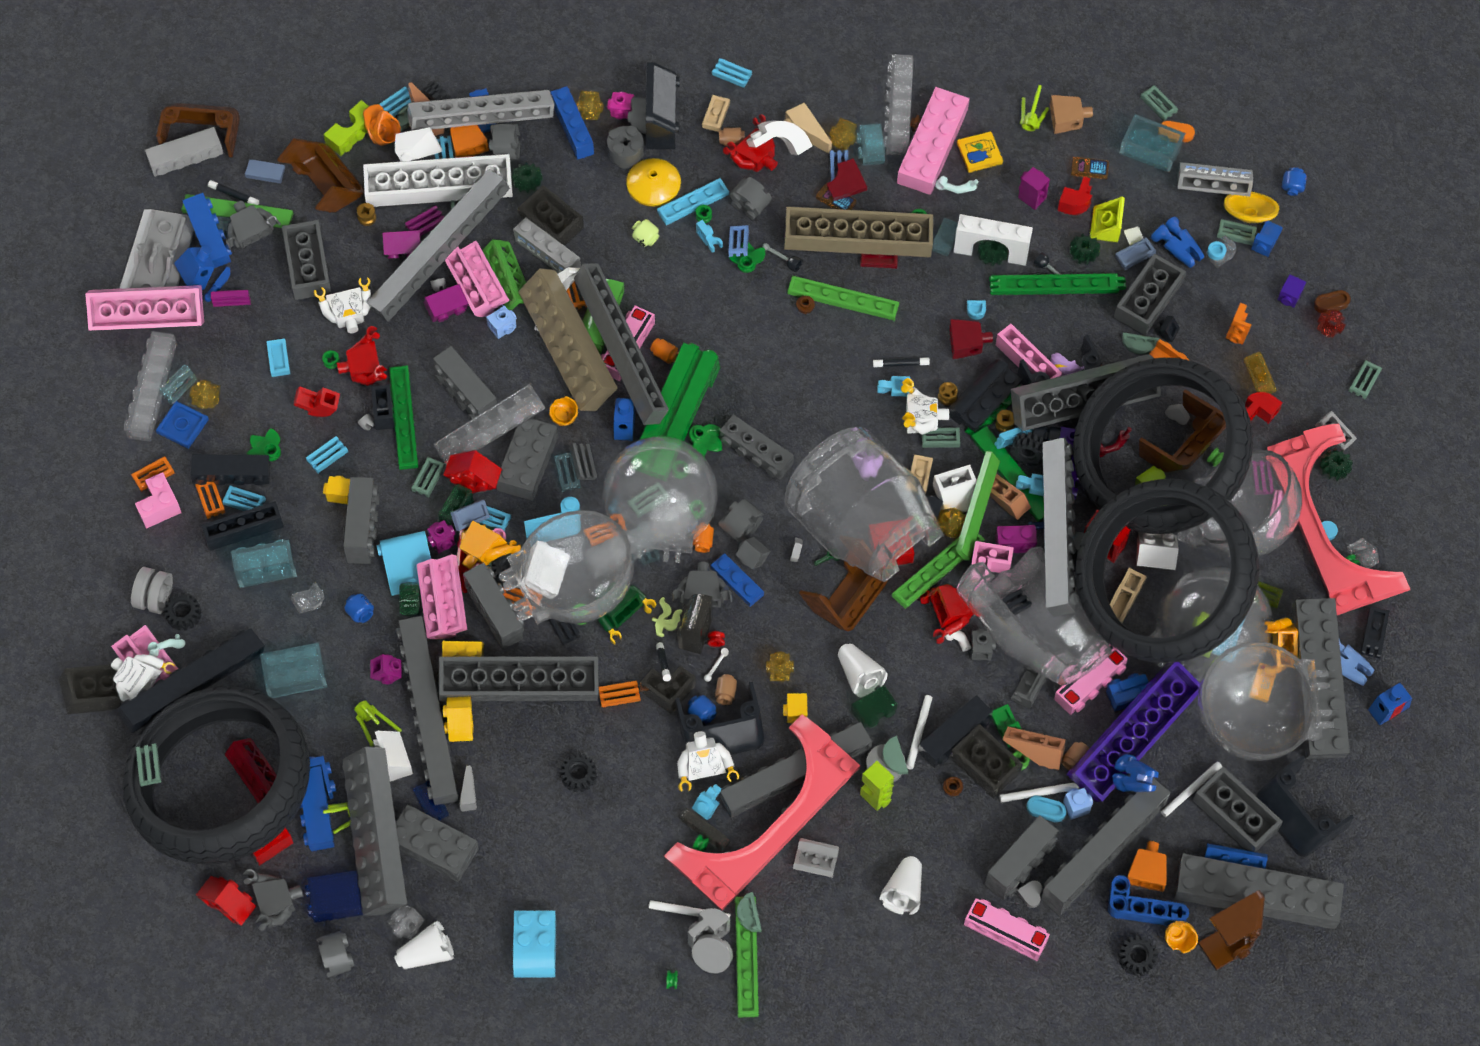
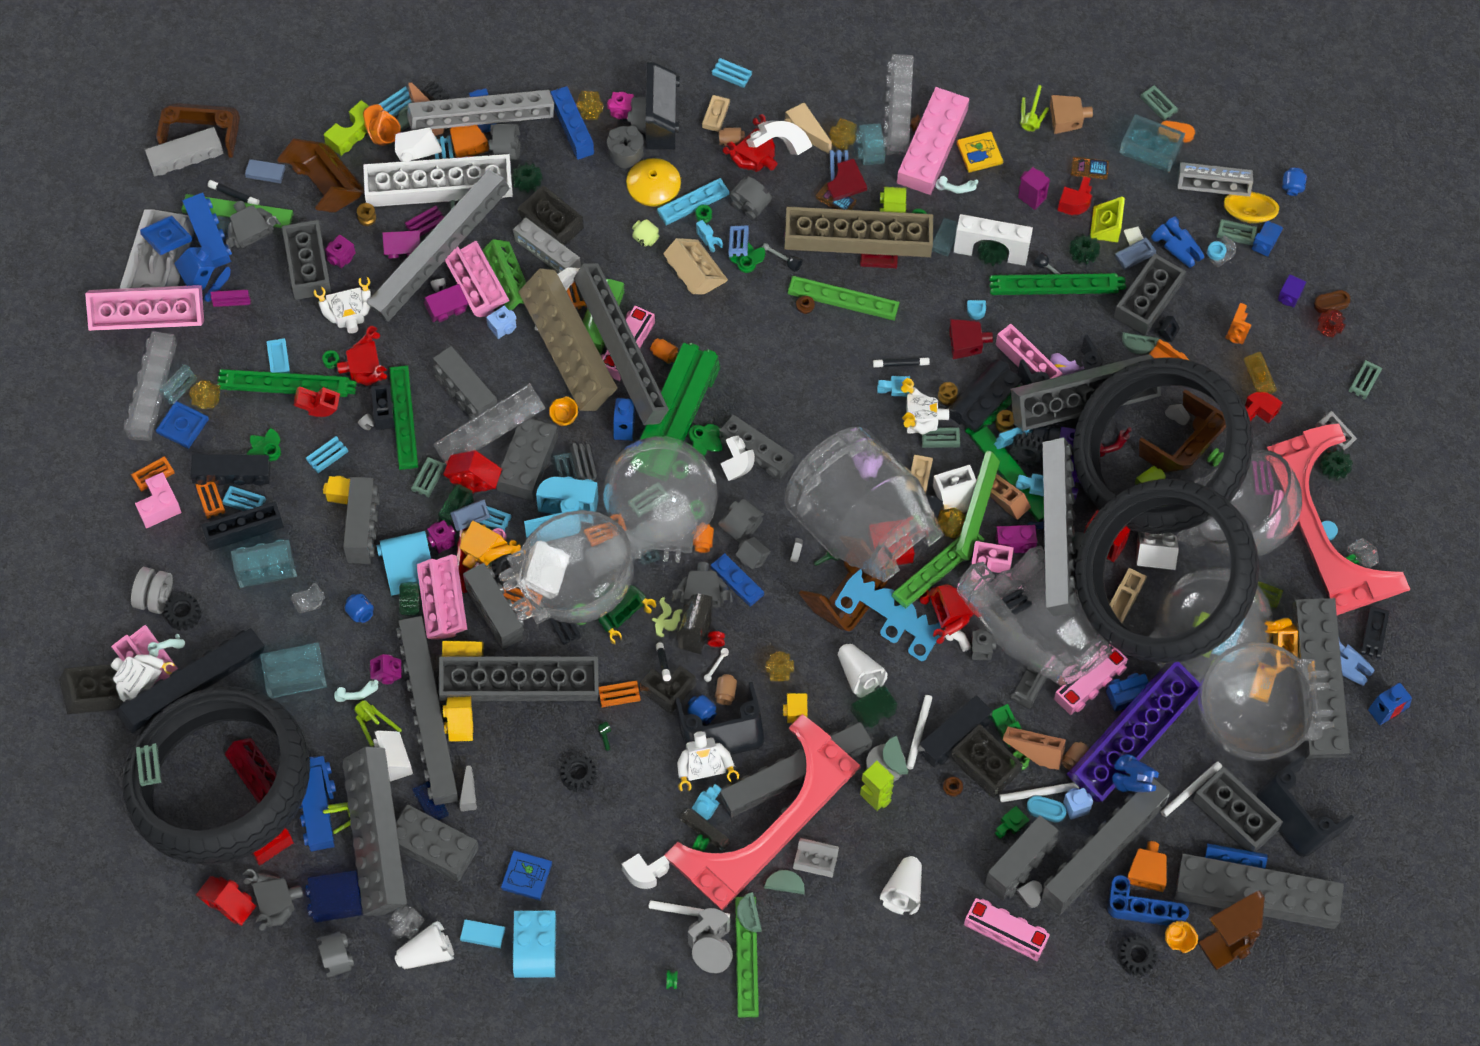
none -> blue tile [140,215,192,256]
none -> green hinge [216,369,357,397]
none -> magenta brick [325,235,356,269]
none -> light aqua piece [334,680,378,702]
none -> medium azure tile [460,920,505,948]
none -> blue tile [501,851,552,900]
none -> medium azure brick [536,477,598,520]
none -> dark green hand [598,722,611,751]
none -> white brick [622,853,669,889]
none -> tan slope [663,238,728,294]
none -> white brick [721,436,755,481]
none -> sand green tile [764,870,805,894]
none -> dark azure piece [835,569,941,661]
none -> lime brick [880,187,906,213]
none -> green plate [995,806,1030,839]

